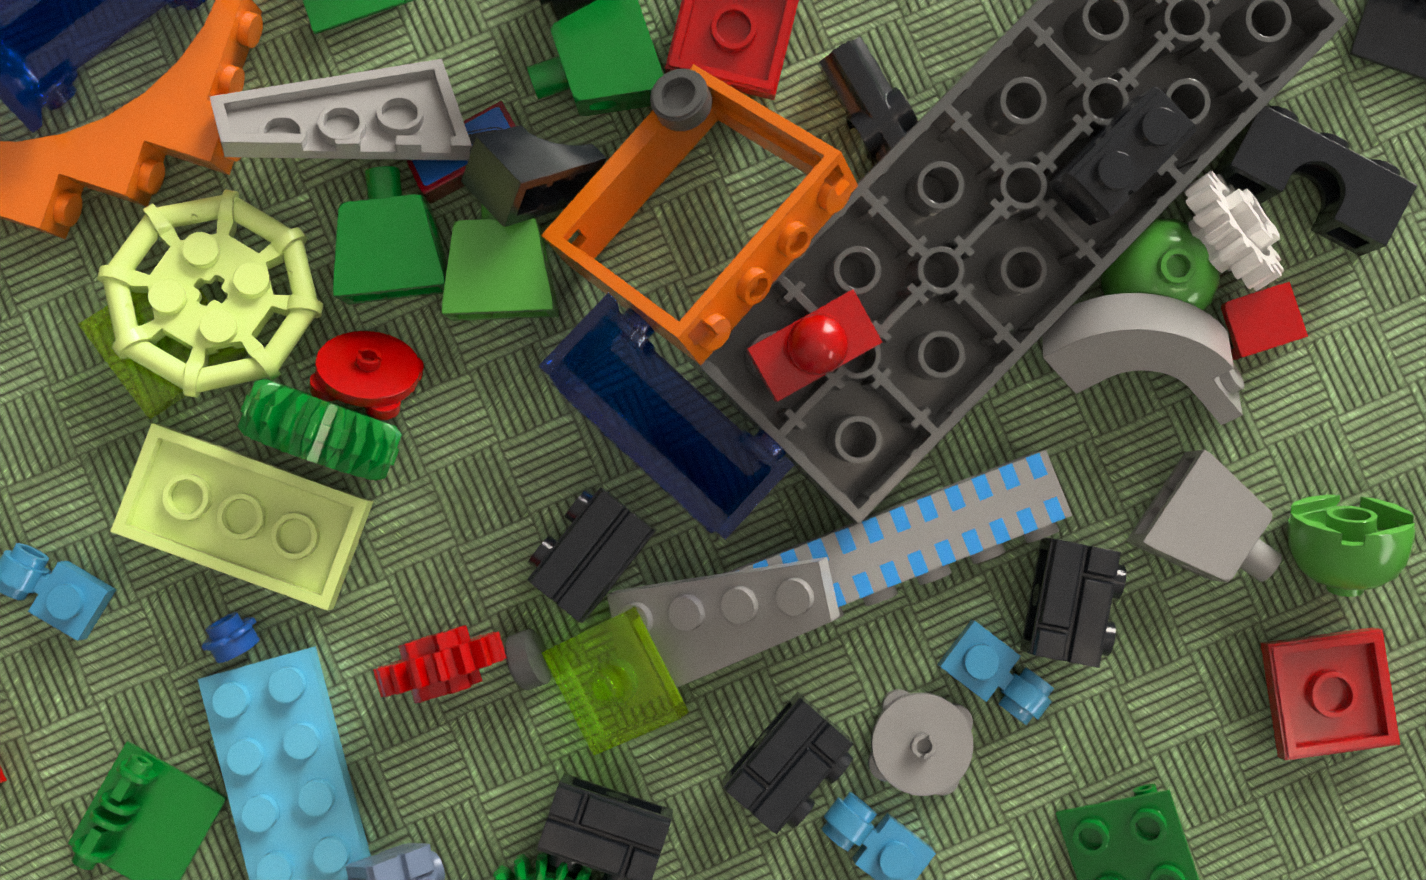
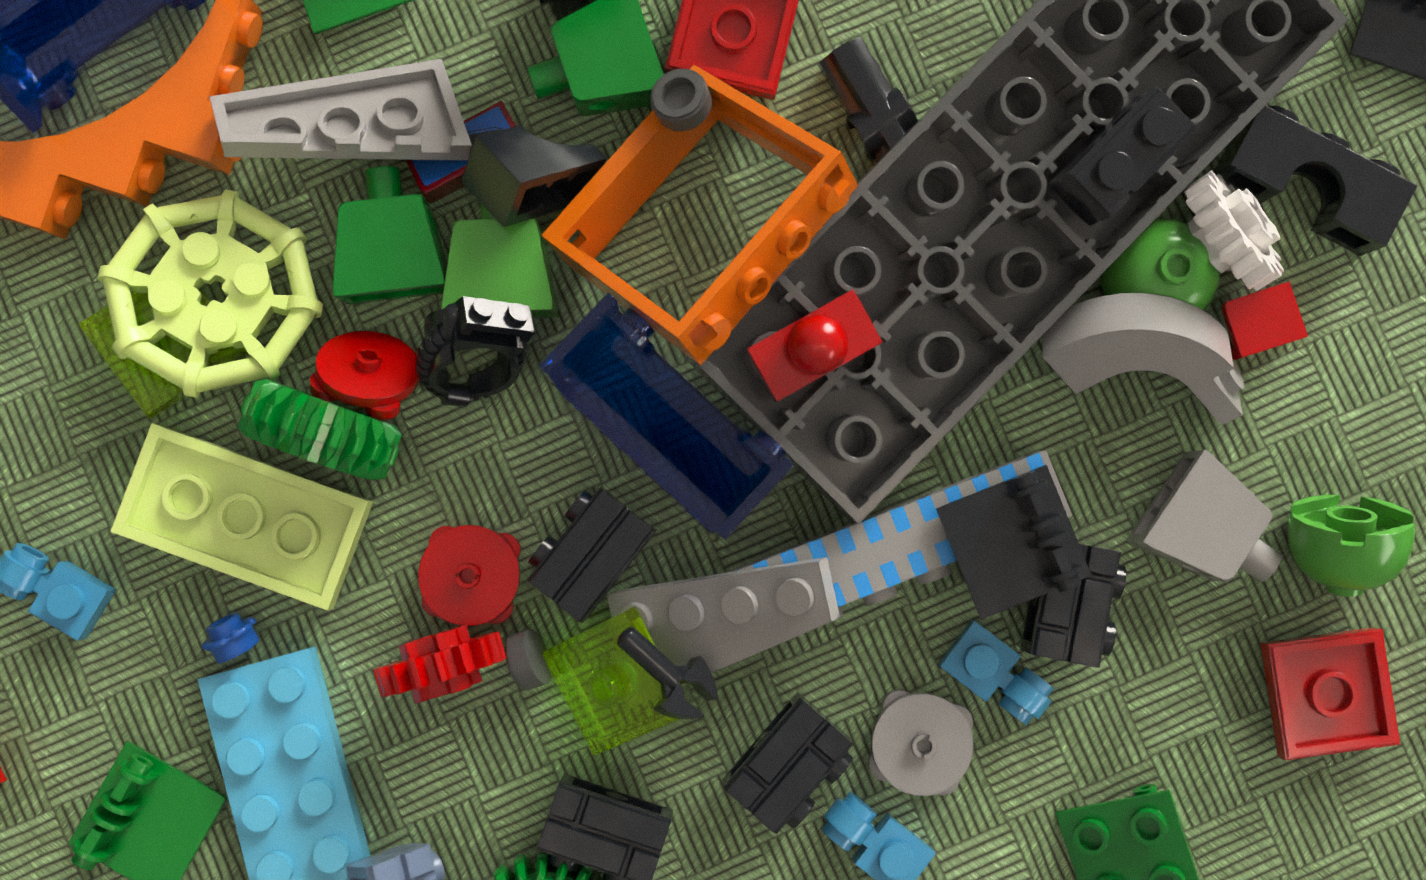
none -> black piece [416,296,534,407]
none -> red piece [418,525,521,626]
none -> black bar [617,627,718,719]
none -> black hinge [935,465,1092,620]

